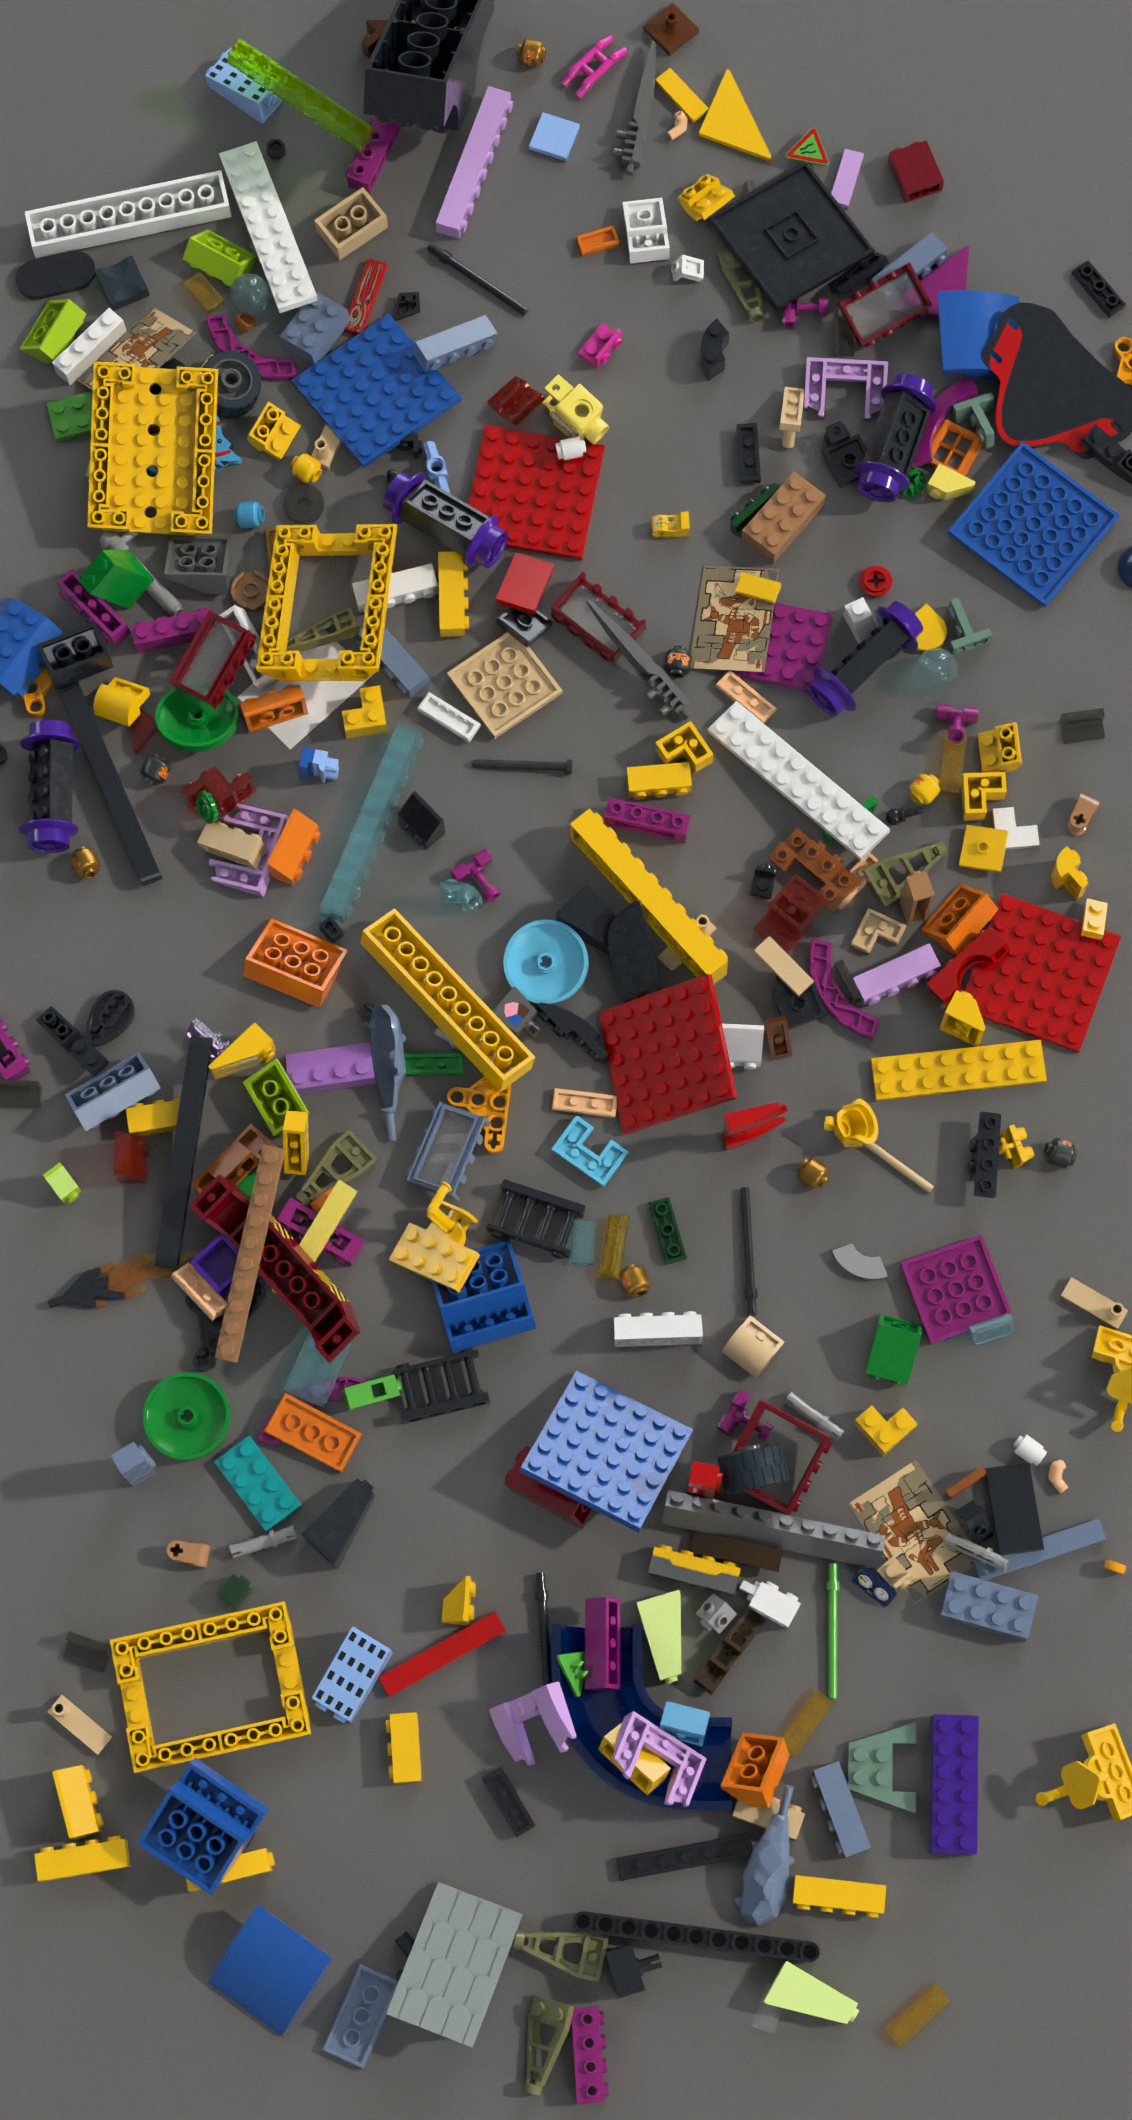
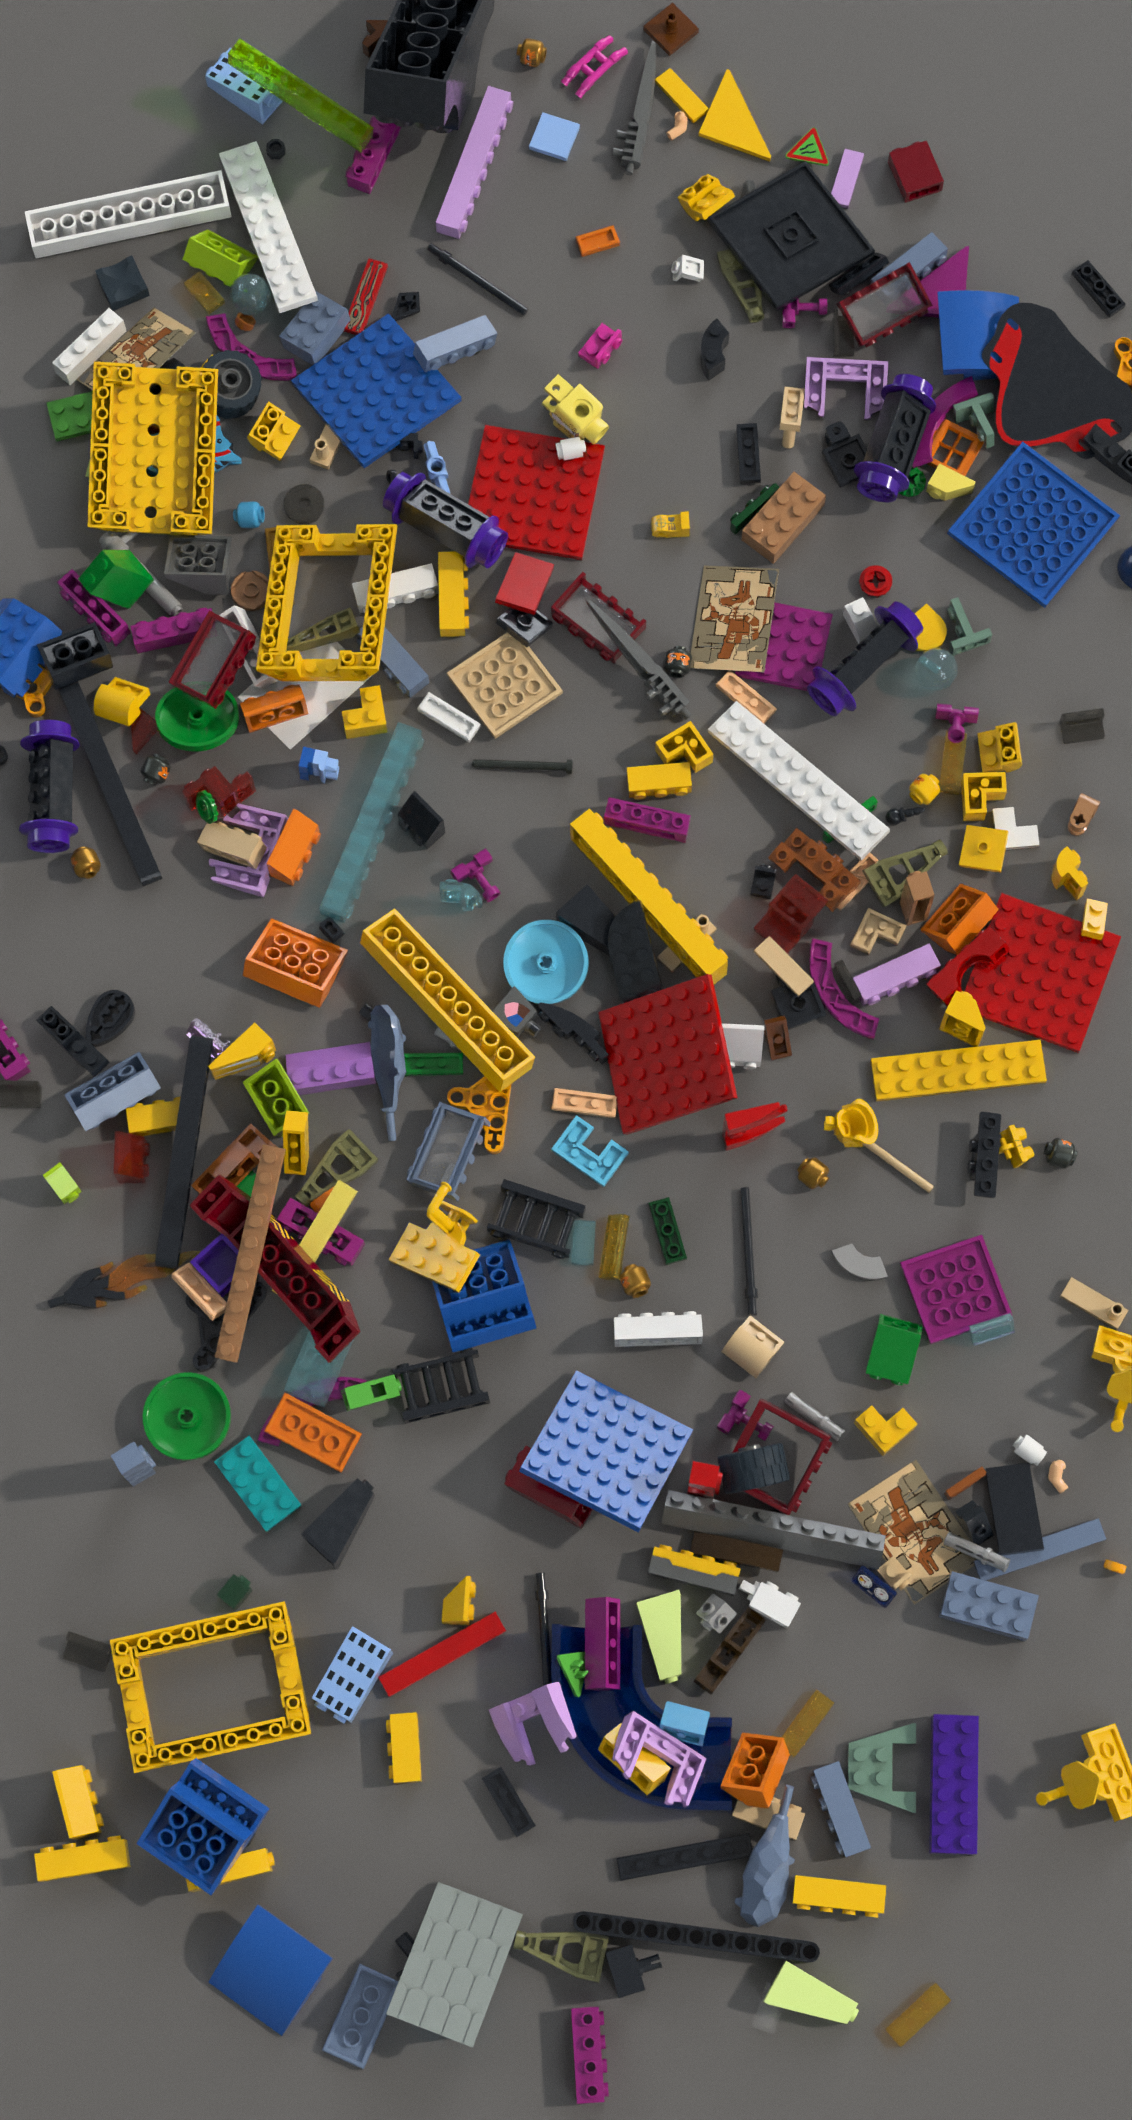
black tile [16,251,96,300] -> none
lime slope [19,299,86,364] -> none
tan piece [47,1695,113,1755] -> none
medium nougat piece [167,1540,211,1568] -> none
light grey pin [229,1525,297,1559] -> none
yellow head [291,453,322,484] -> none
tan brick [314,187,388,260] -> none
clear red slope [487,376,545,426] -> none
olive plate [523,1995,574,2095] -> none
white slope [622,198,670,263] -> none
yellow tile [735,573,782,604] -> none
bright green bar [826,1563,840,1699] -> none

